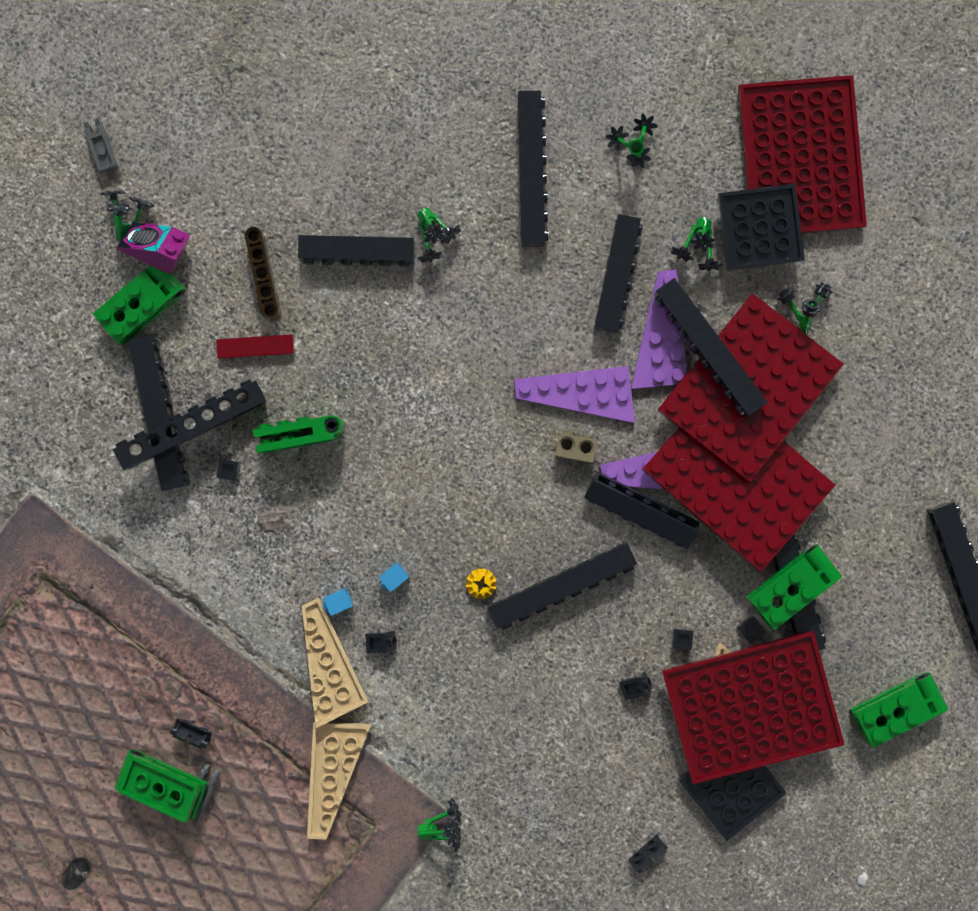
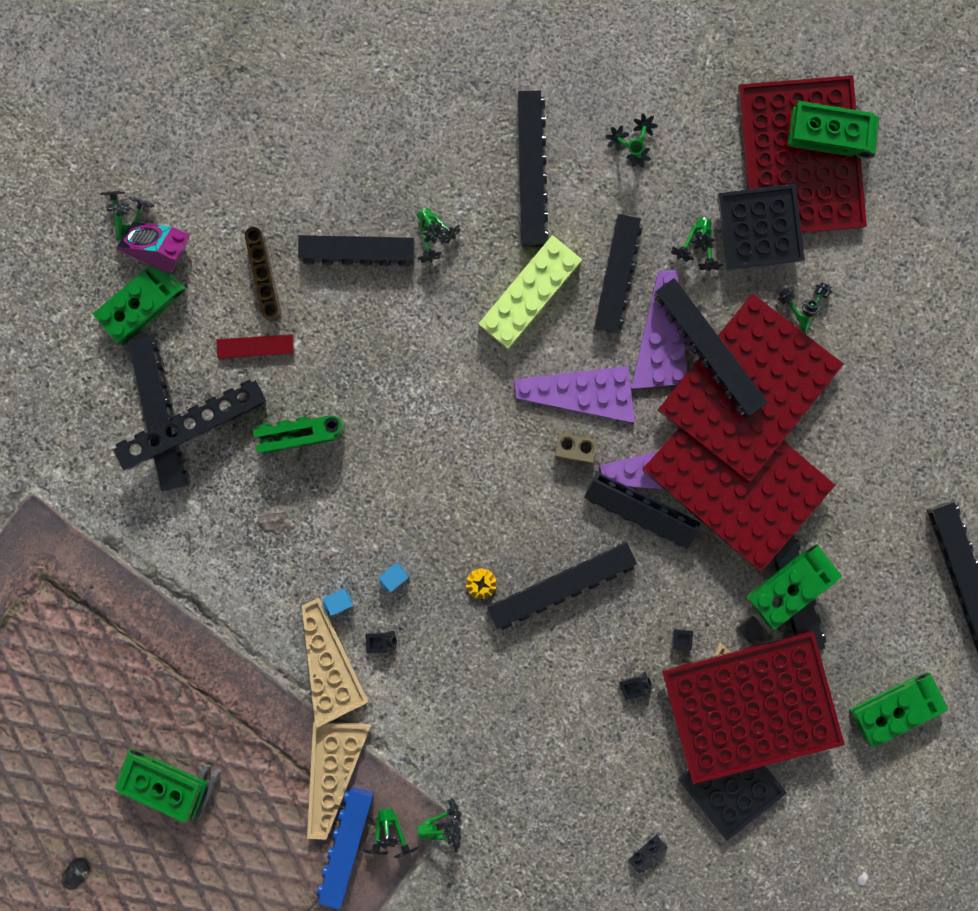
dark grey hinge [84,118,119,174] -> none
black hinge [170,718,212,749] -> none
black plate [216,459,240,481] -> none
none -> blue brick [316,786,374,910]
none -> plant [363,808,418,858]
none -> yellowish green brick [478,235,582,351]
none -> green hinge [787,101,880,159]

